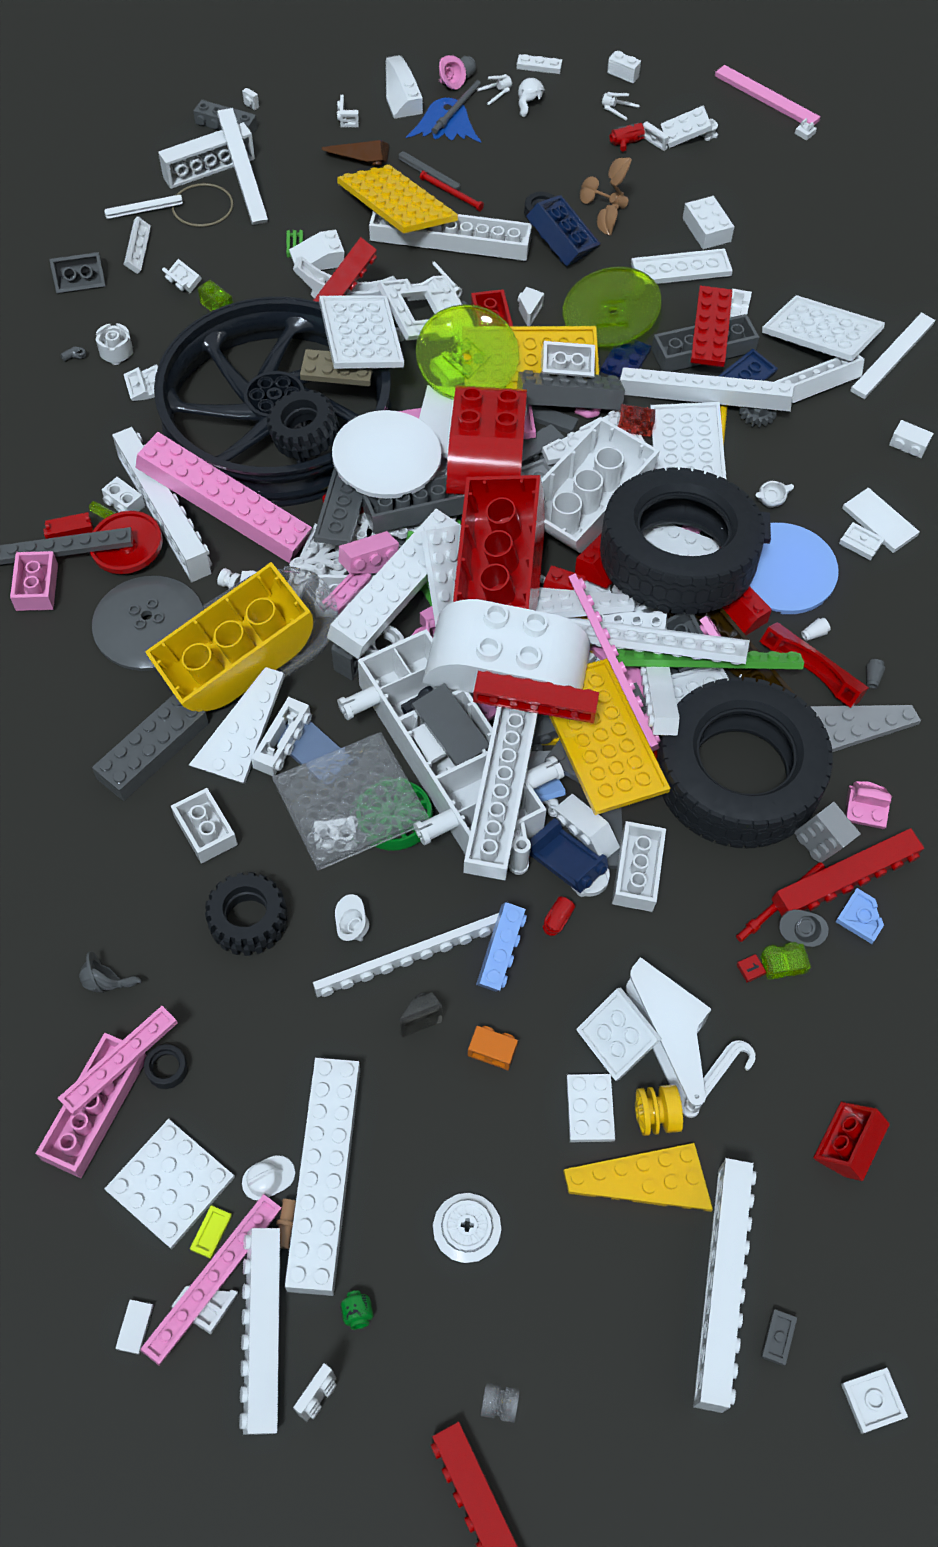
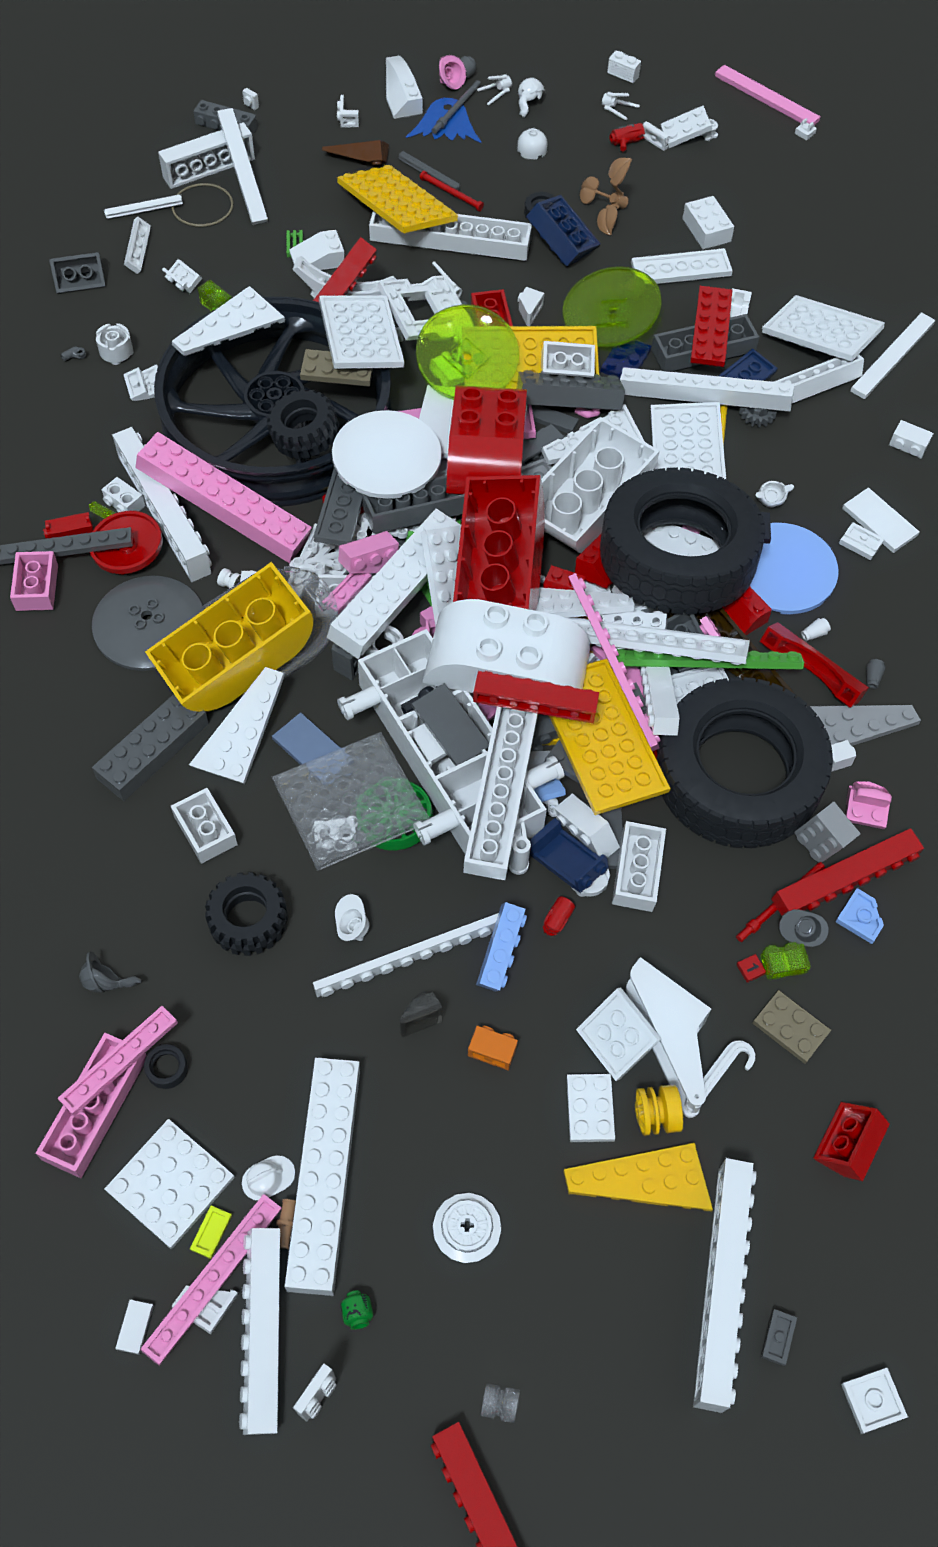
white brick [251,697,312,777] -> none
white plate [517,55,562,74] -> none
clear red brick [617,404,656,437] -> none
none -> white wing [172,286,285,356]
none -> white cylinder [517,128,547,159]
none -> dark tan plate [752,990,831,1064]
none -> white brick [831,740,856,772]

